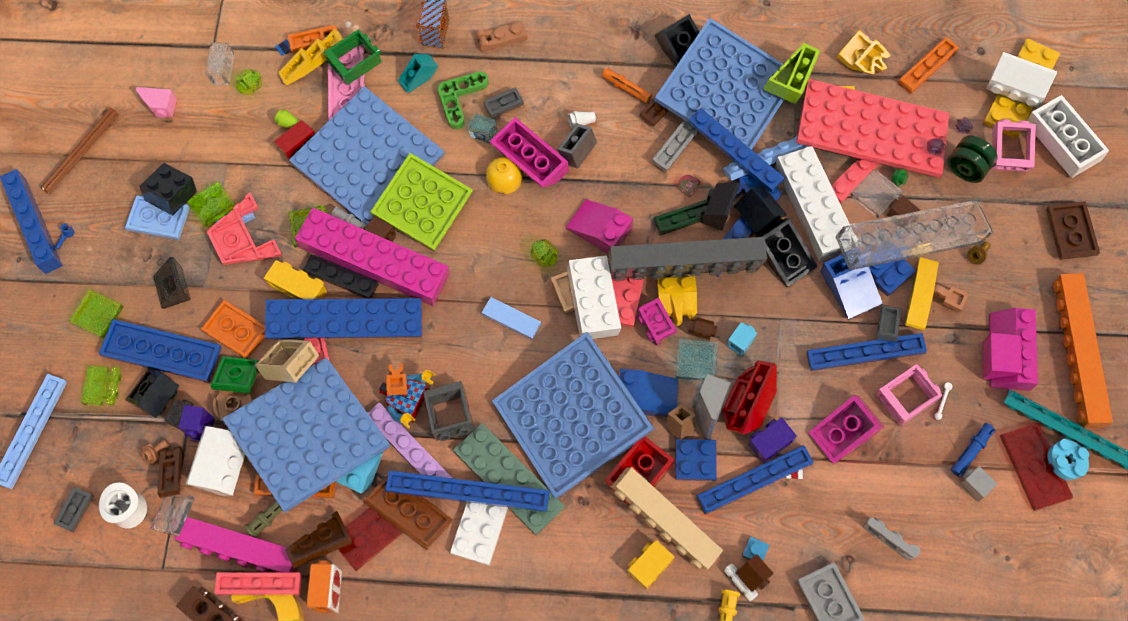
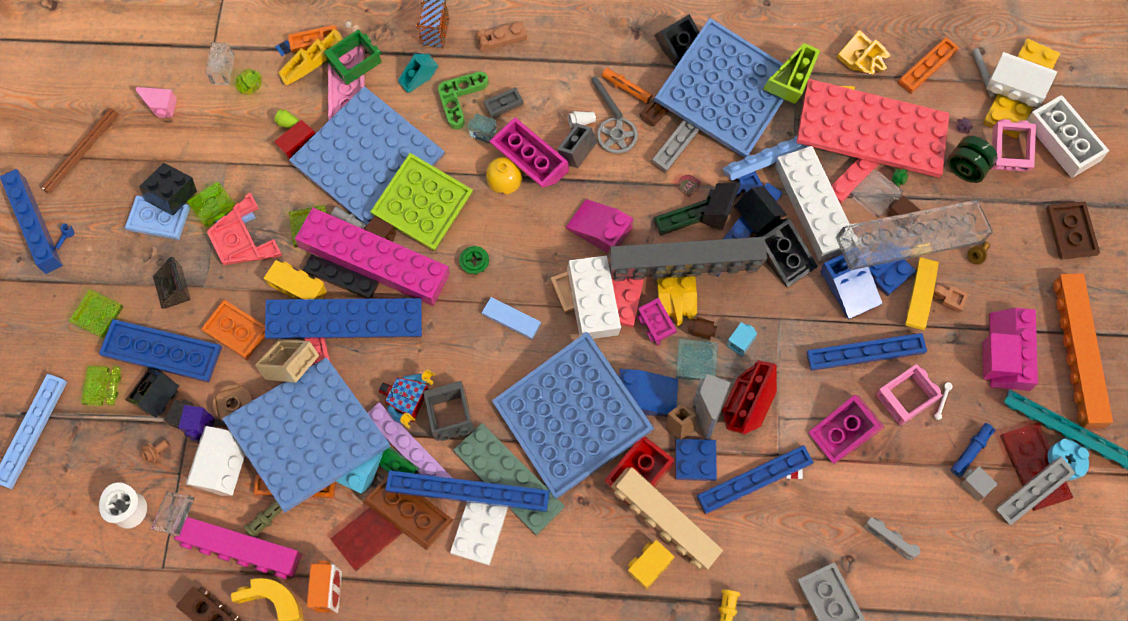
dark grey plate [53,487,94,532] -> none
reddish brown plate [157,446,183,498] -> none
green tile [211,356,259,393] -> none
coral plate [215,573,302,595] -> none
reddish brown wing [285,511,352,569] -> none
orange plate [386,363,407,396] -> none
clear neon green head [530,239,558,267] -> none
blue plate [688,108,785,193] -> none
white axle [724,564,758,601] -> none
reddish brown brick [735,554,774,592] -> none
dark azure plate [742,536,769,560] -> none
dark purple brick [748,417,797,464] -> none
dark grey tile [877,305,901,342] -> none
plate [927,138,946,155] -> none
none -> green plate [379,447,419,474]
none -> green gear [459,246,489,275]
none -> dark grey bar [591,76,623,120]
none -> light grey wheel [597,117,638,154]
none -> light grey bar [972,48,997,97]
none -> light grey plate [995,456,1075,525]

